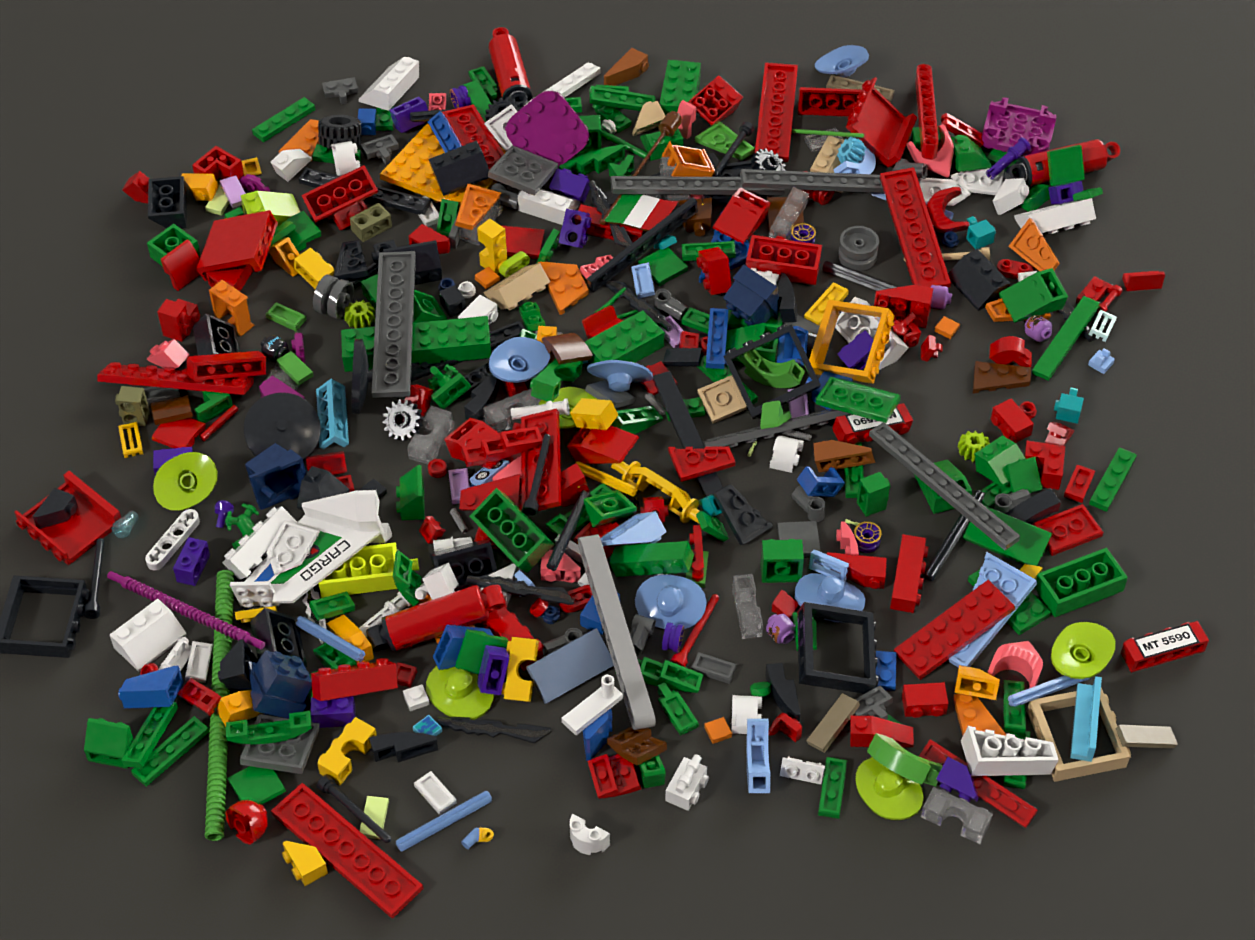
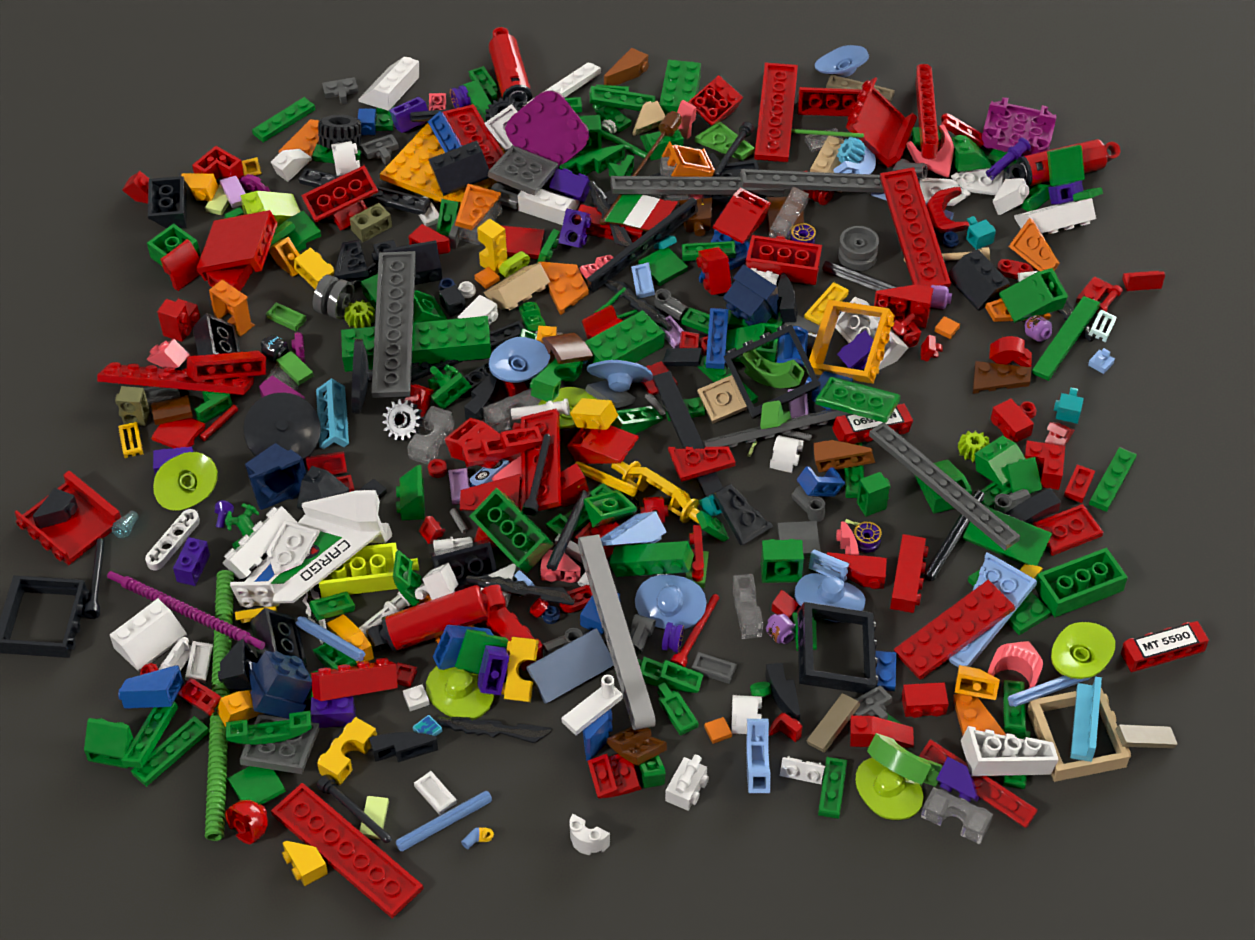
gear [751,148,787,171] -> none

